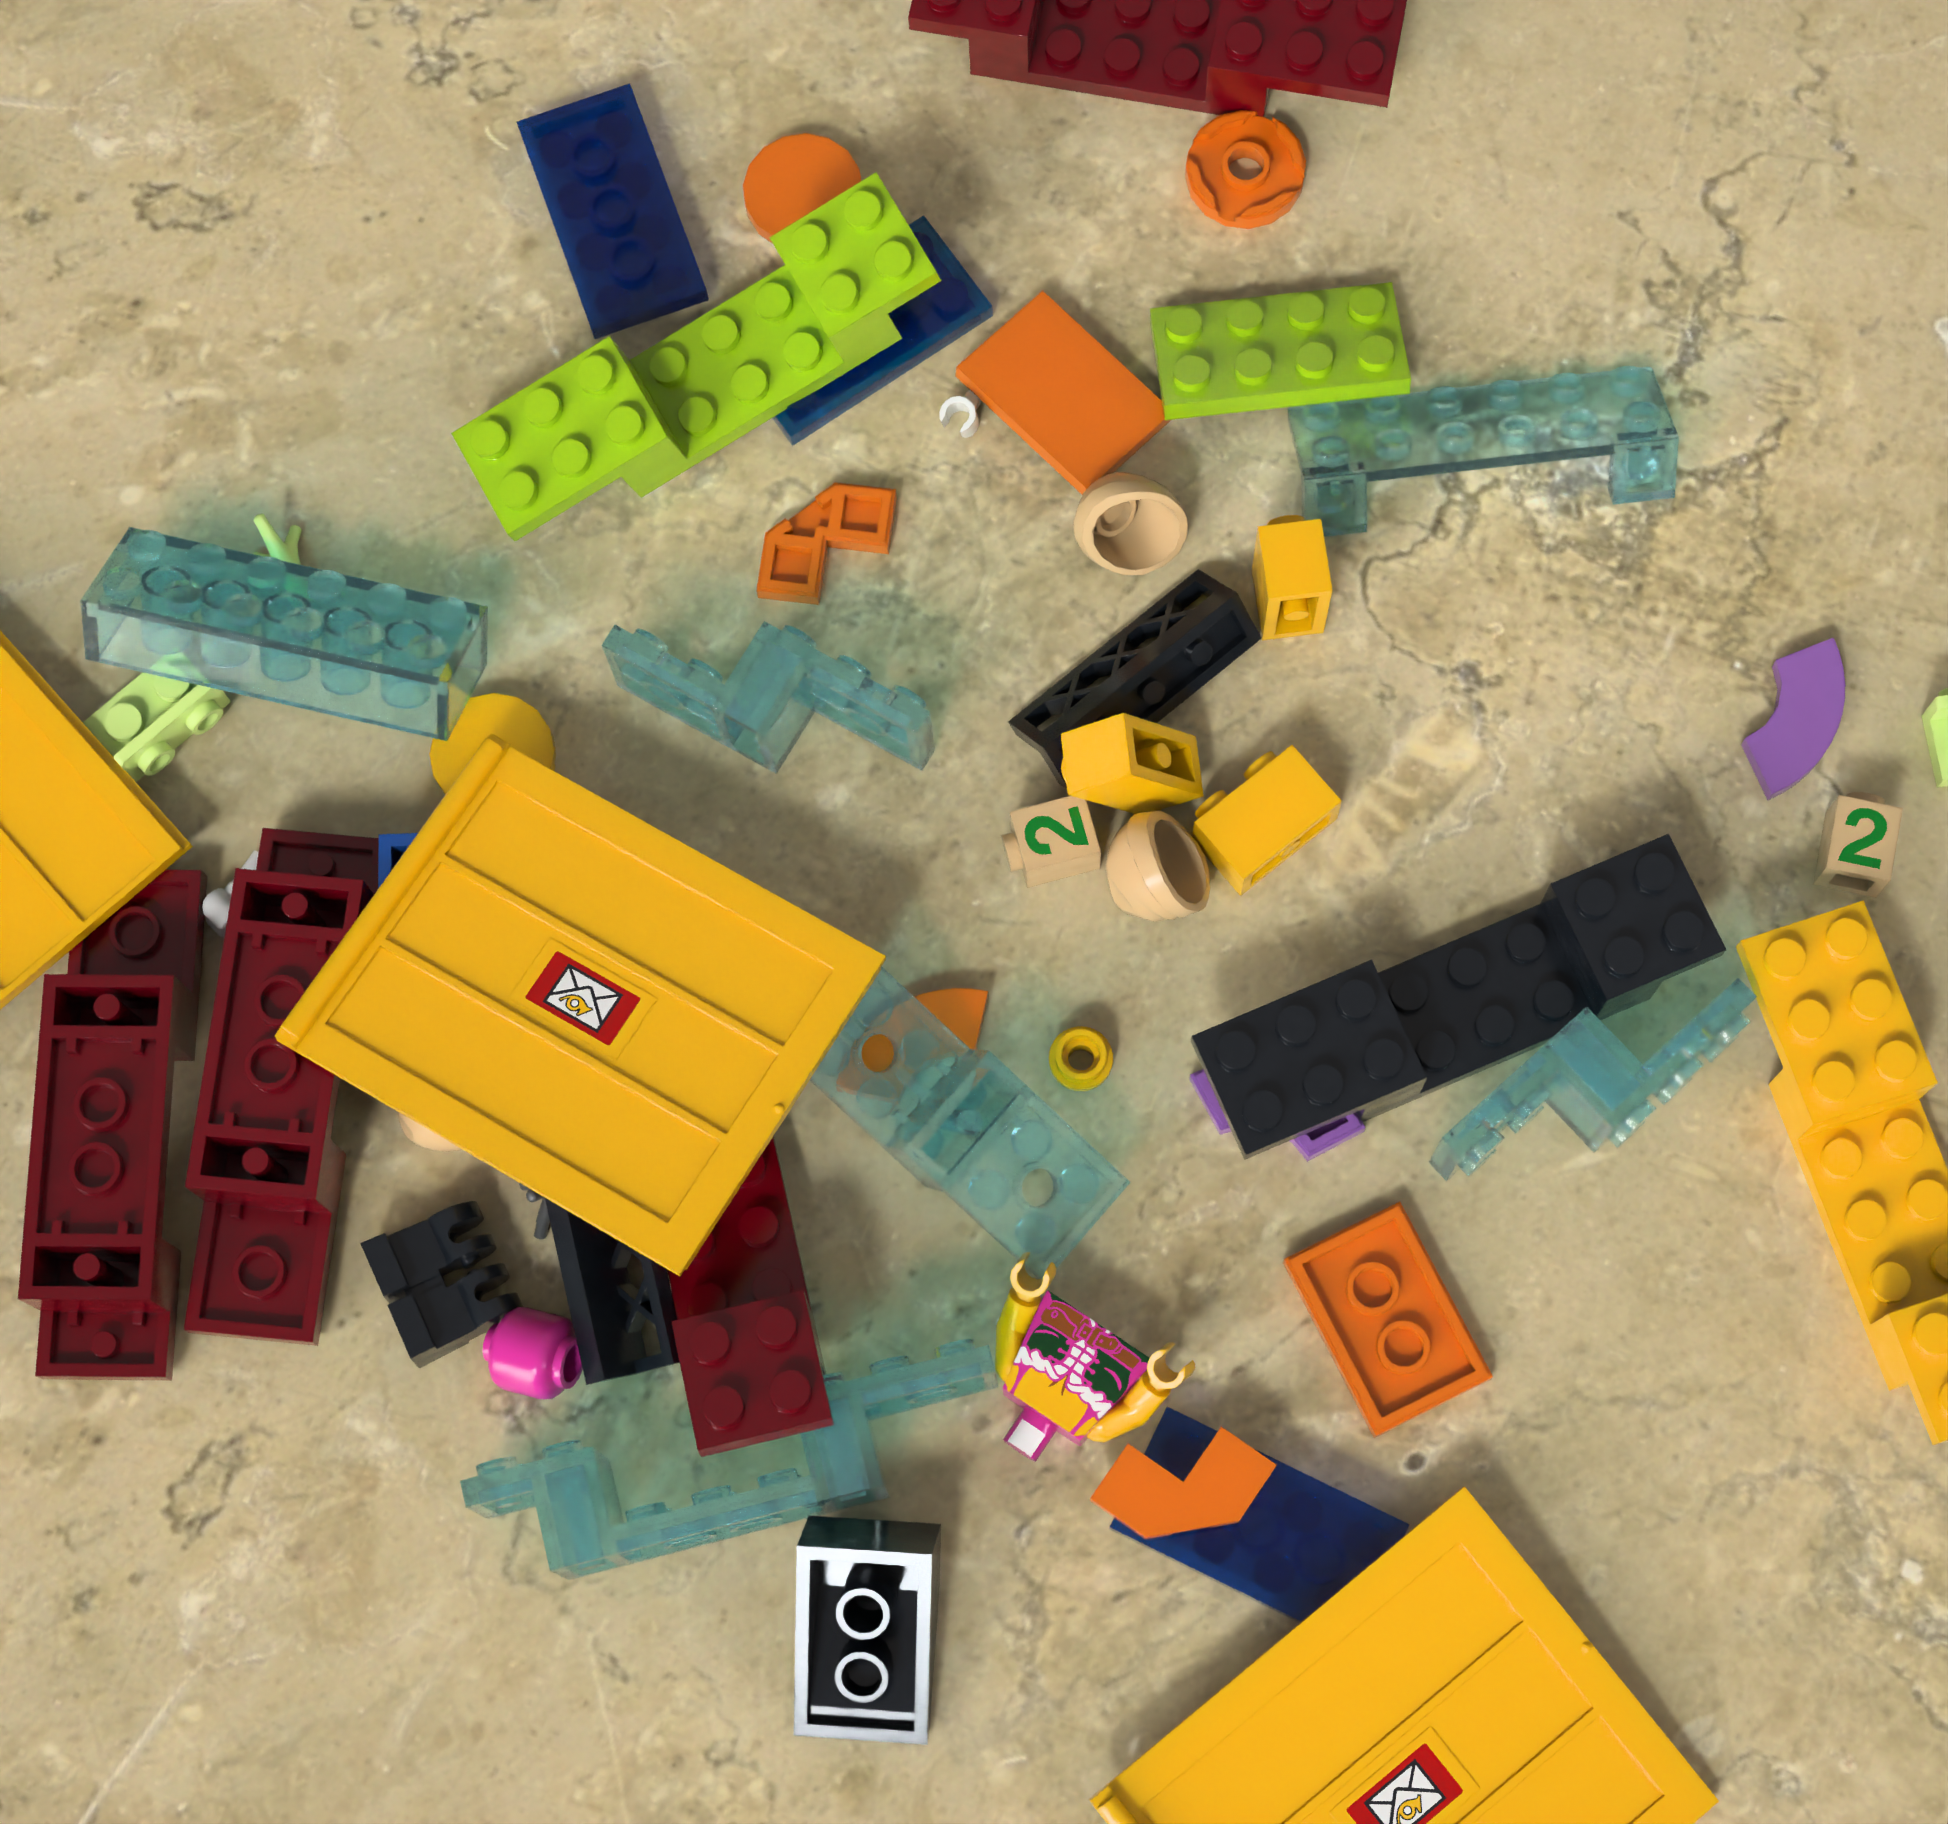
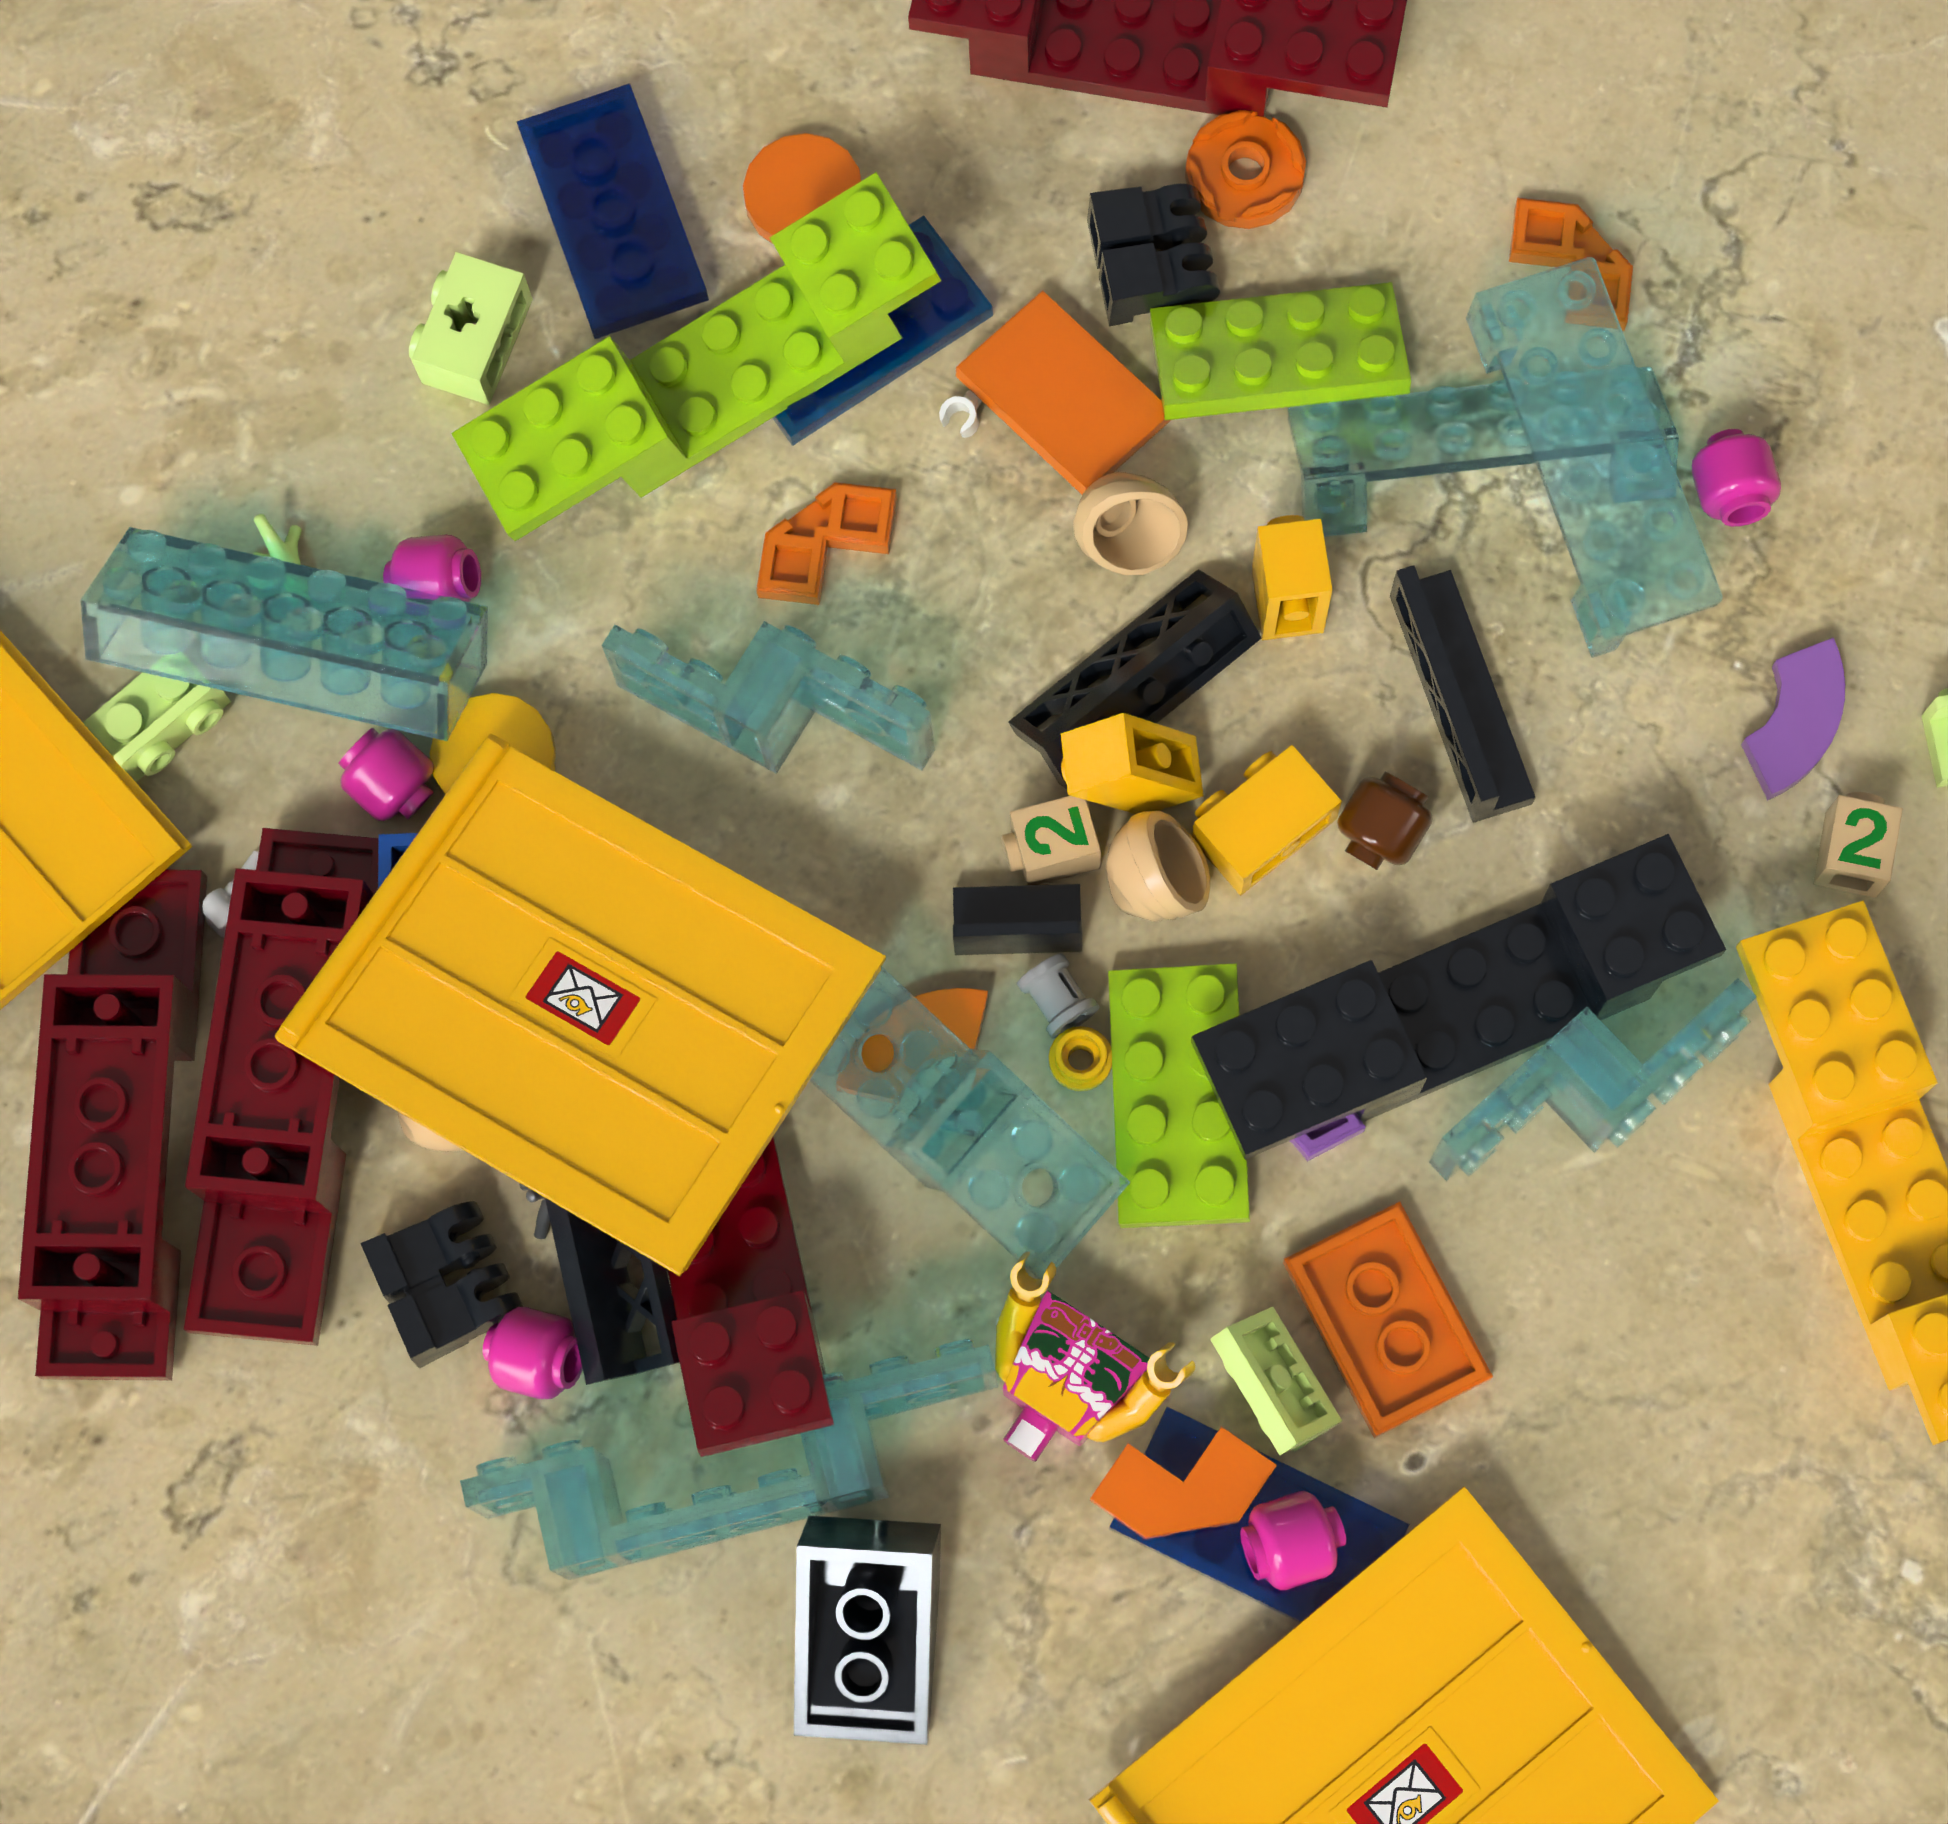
none -> dark pink head [338,728,434,821]
none -> dark pink head [383,534,481,618]
none -> yellowish green brick [409,252,533,405]
none -> black panel [953,884,1082,955]
none -> light grey bush [1017,953,1099,1038]
none -> black legs [1087,184,1220,327]
none -> lime plate [1108,963,1250,1228]
none -> yellowish green bracket [1210,1307,1342,1455]
none -> dark pink head [1240,1491,1346,1590]
none -> reddish brown head [1337,771,1433,870]
none -> black fence [1390,565,1536,823]
none -> clear light blue bracket [1466,257,1723,658]
none -> orange tile [1509,198,1633,331]
none -> dark pink head [1692,429,1781,527]

